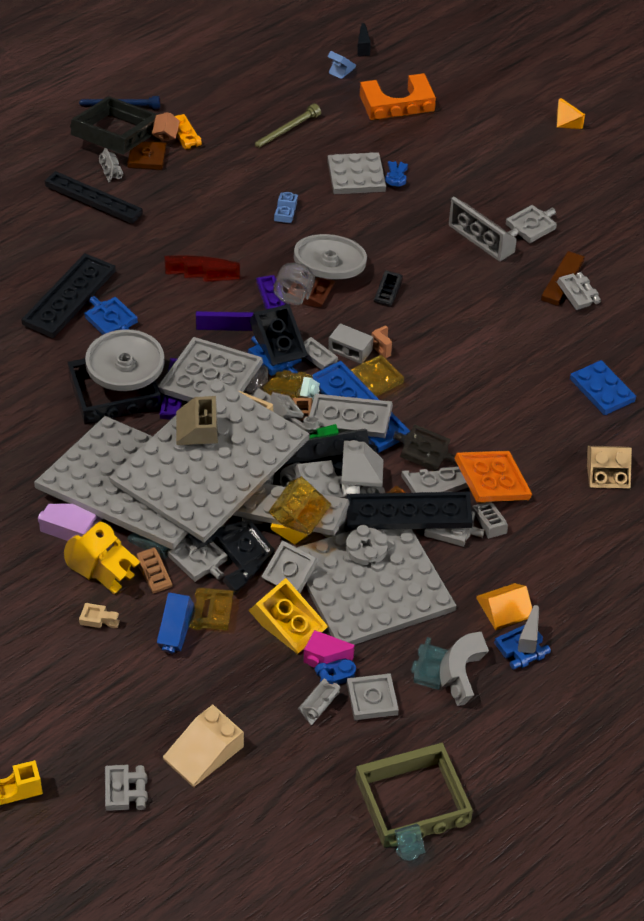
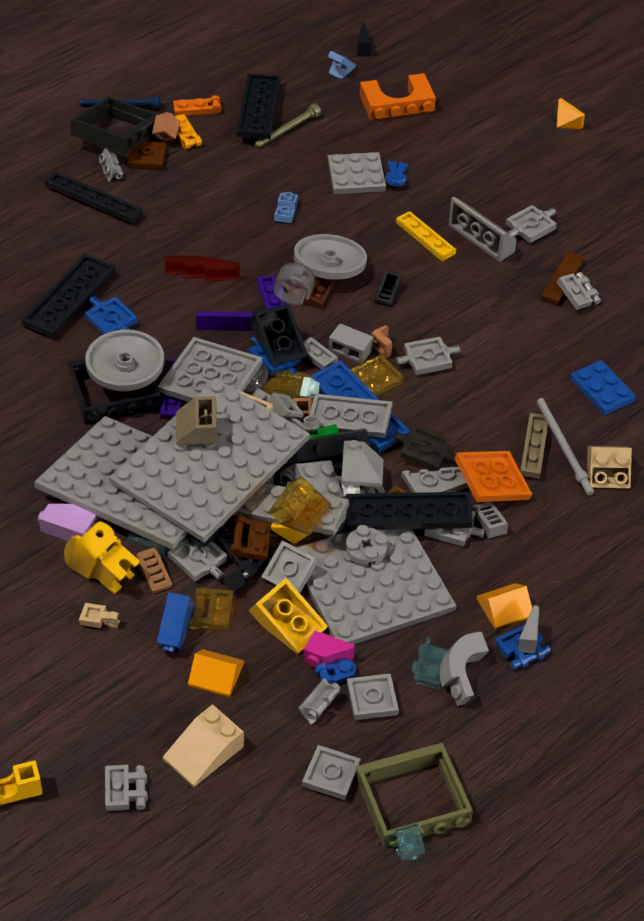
none -> orange plate [173,95,222,116]
none -> light orange slope [188,649,244,697]
none -> reddish brown plate [230,515,271,561]
none -> black plate [237,73,281,139]
none -> light grey plate [302,745,361,800]
none -> yellow tile [396,211,456,261]
none -> light grey plate [396,337,460,375]
none -> dark tan plate [520,413,548,479]
none -> light grey bar [536,398,594,496]

